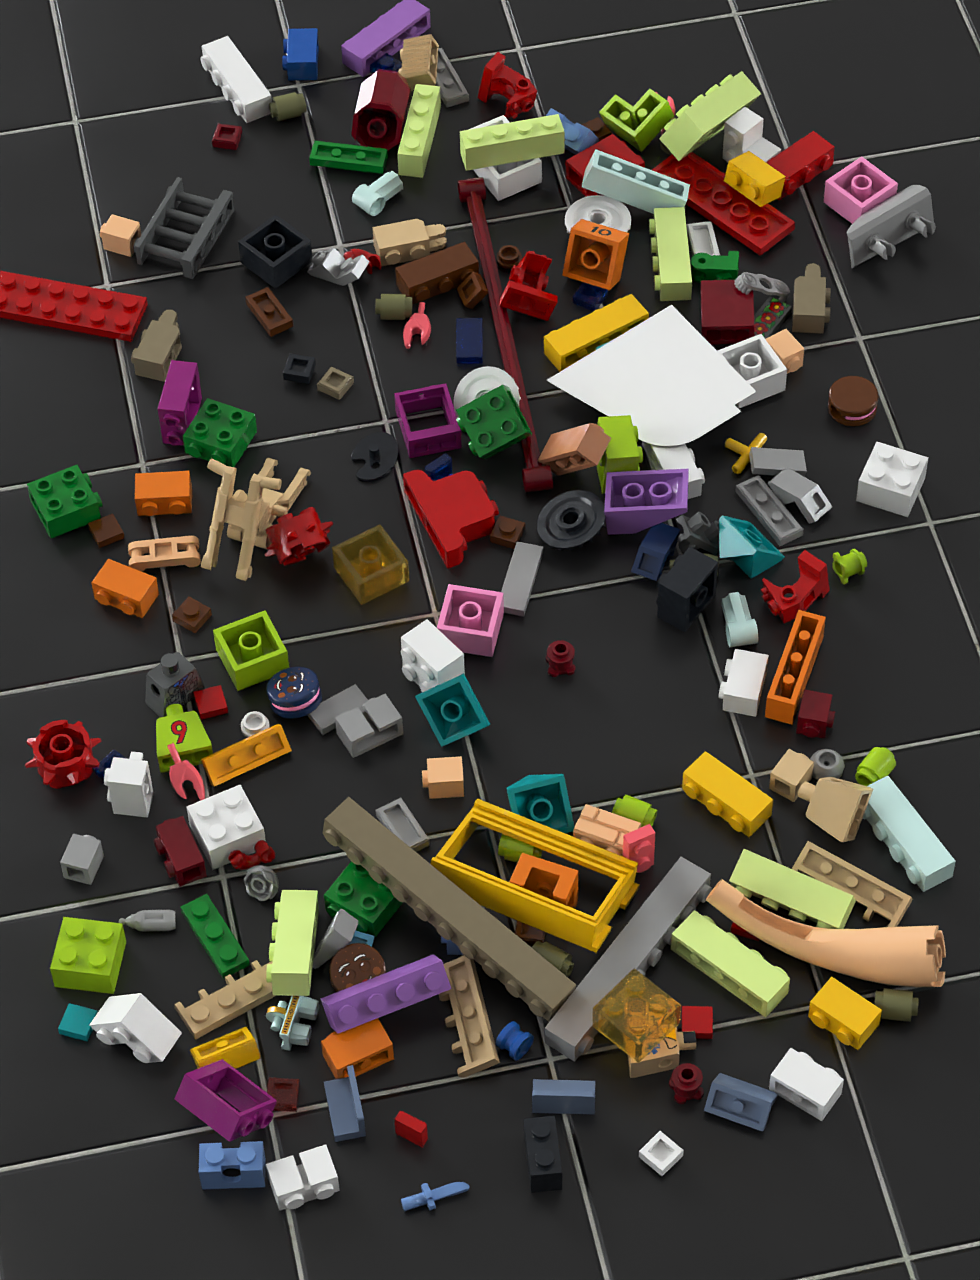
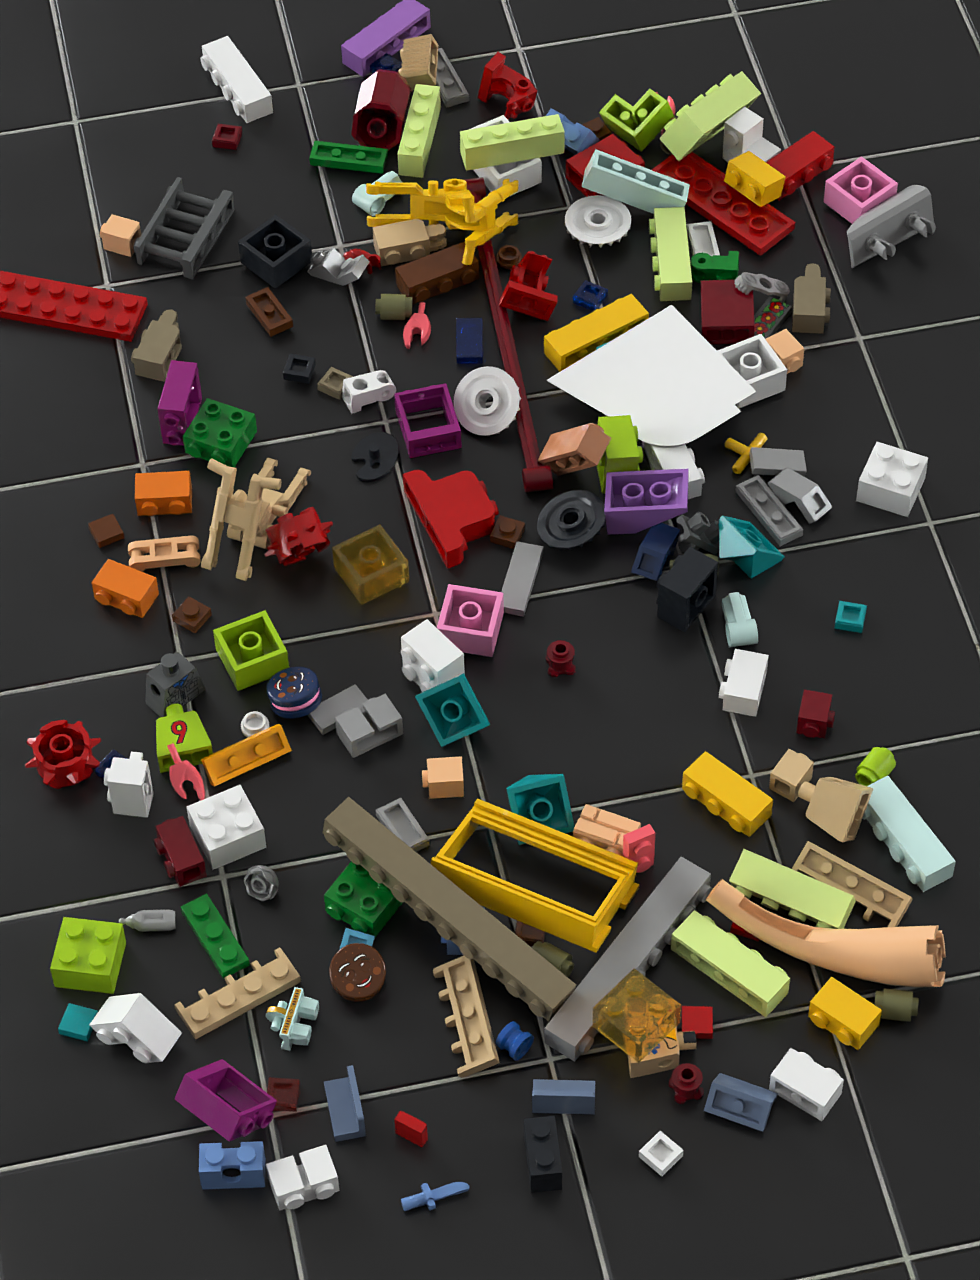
green brick [27,465,103,539] -> none
light grey brick [60,834,104,885] -> none
yellow slope [190,1027,260,1069] -> none
red tile [193,685,228,720] -> none
red arm [228,840,275,870] -> none
yellowish green brick [266,890,319,996] -> none
olive brick [269,92,307,122] -> none
blue brick [282,28,319,81] -> none
light grey slope [313,909,358,969] -> none
medium lavender brick [321,955,452,1034] -> none
orange brick [321,1018,394,1079] -> none
clear blue tile [425,453,452,481] -> none
green brick [456,385,532,459] -> none
reddish brown plate [457,271,489,309] -> none
lime brick [498,834,542,863] -> none
orange panel [509,853,579,909] -> none
orange brick [562,219,629,290] -> none
lime brick [612,794,658,827] -> none
red tile [761,550,830,623] -> none
orange brick [765,610,826,725] -> none
light grey plate [810,749,845,780] -> none
reddish brown head [828,376,878,426] -> none
lime brick [832,548,867,584] -> none
none -> white leg [342,370,396,414]
none -> yellow piece [366,179,518,265]
none -> teal tile [834,601,867,633]

